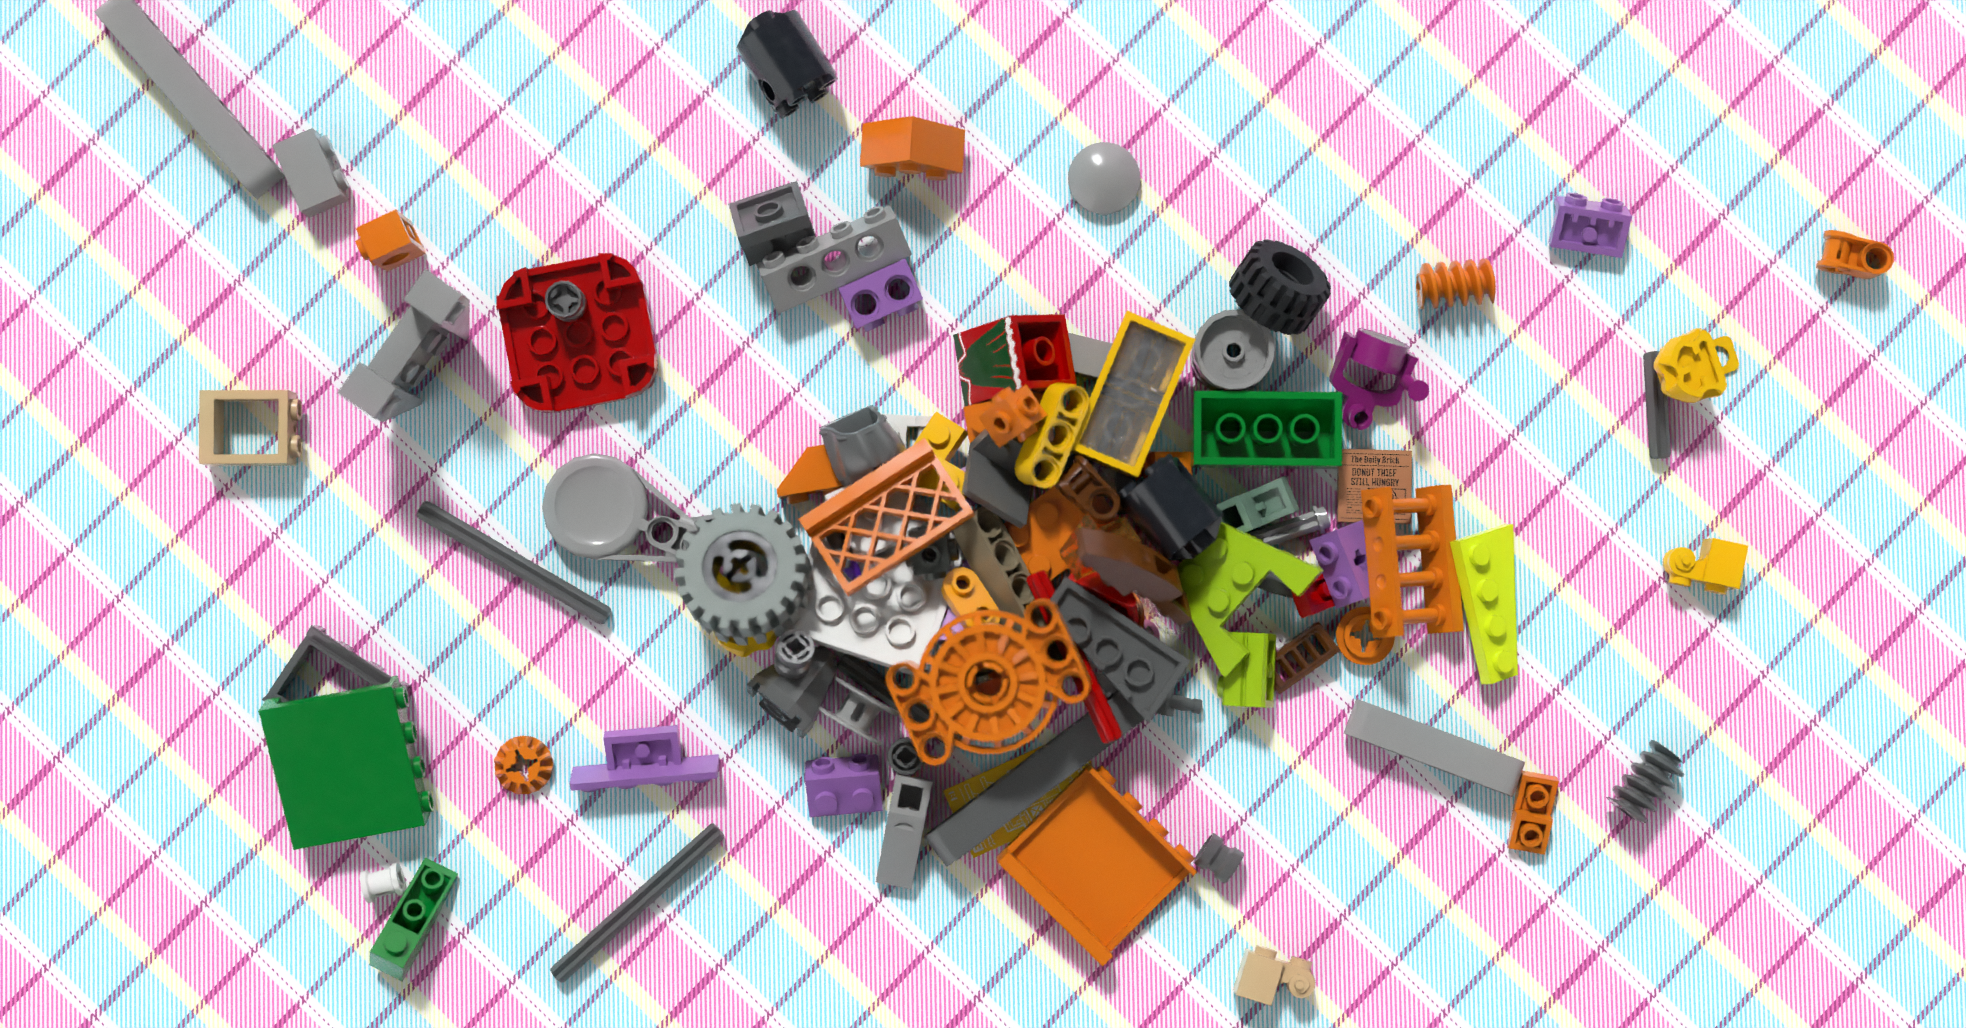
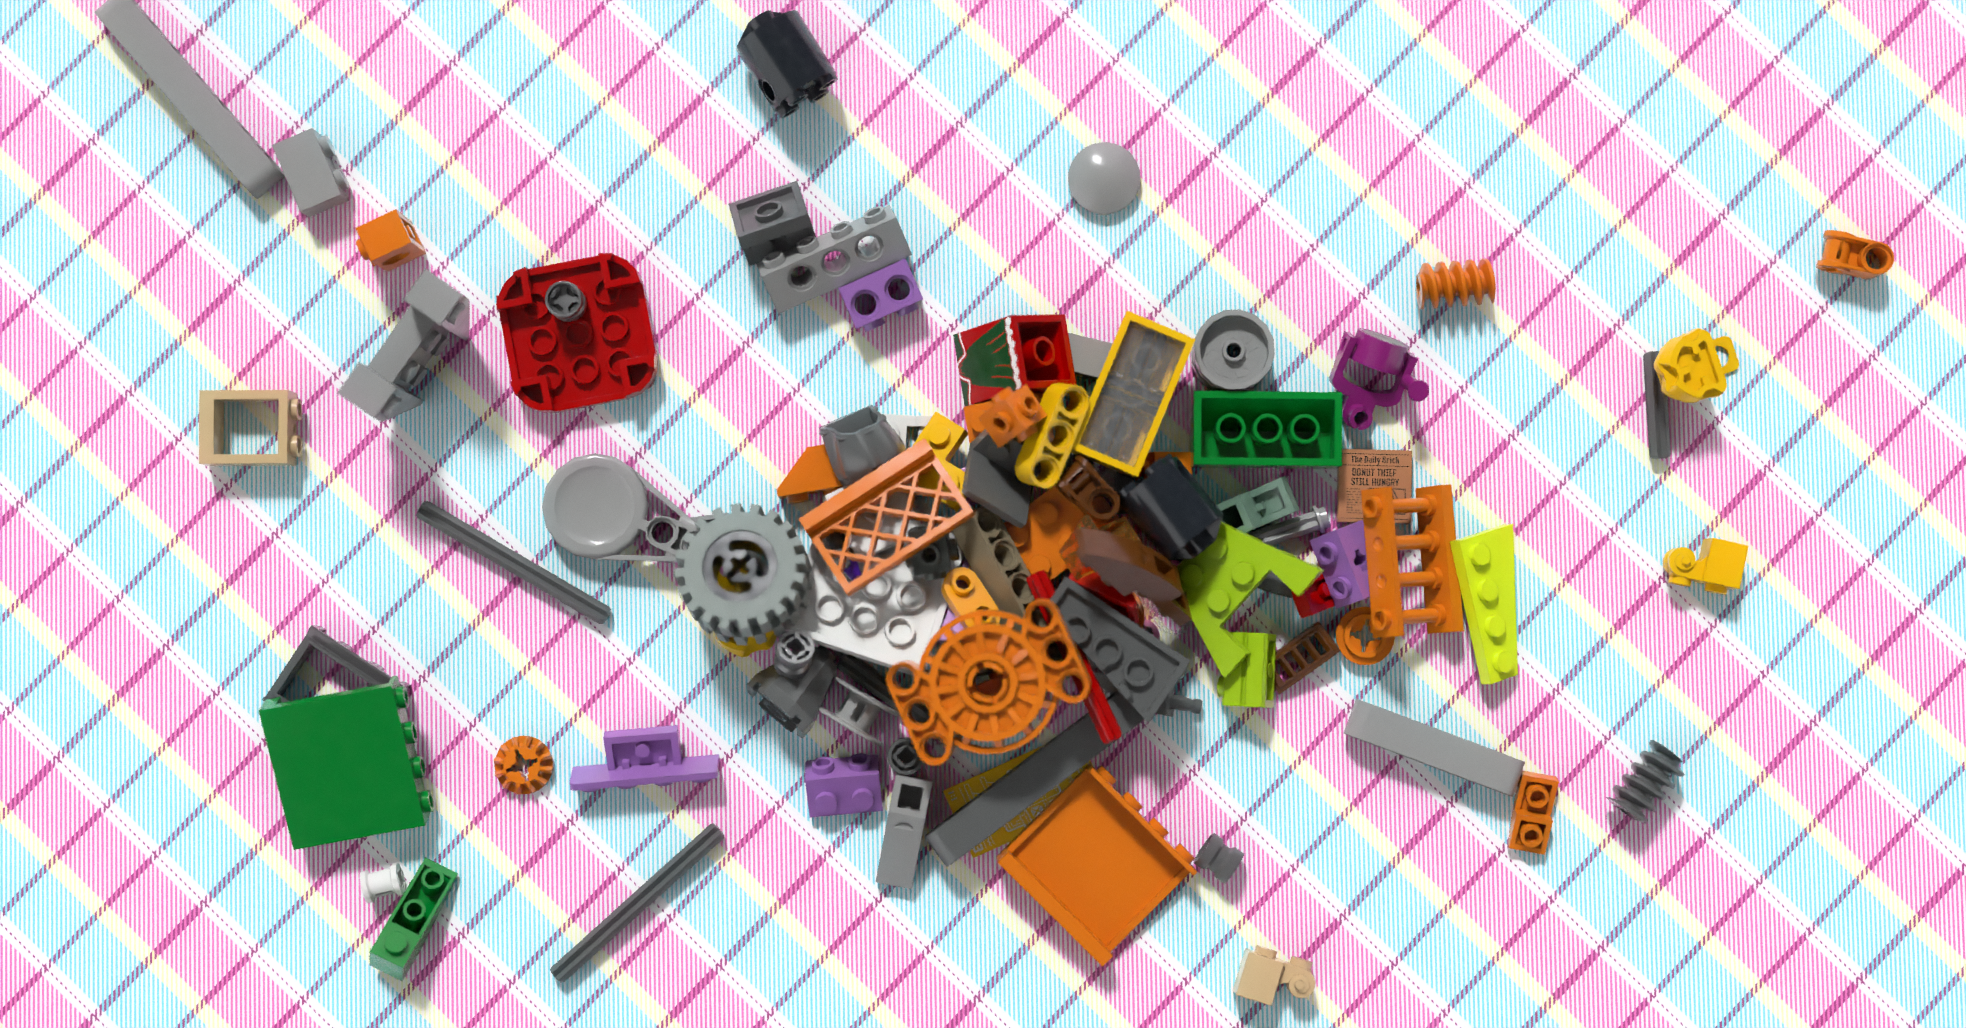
orange brick [860,116,965,181] -> none
black tyre [1229,239,1331,335] -> none
medium lavender bracket [1548,193,1632,258] -> none

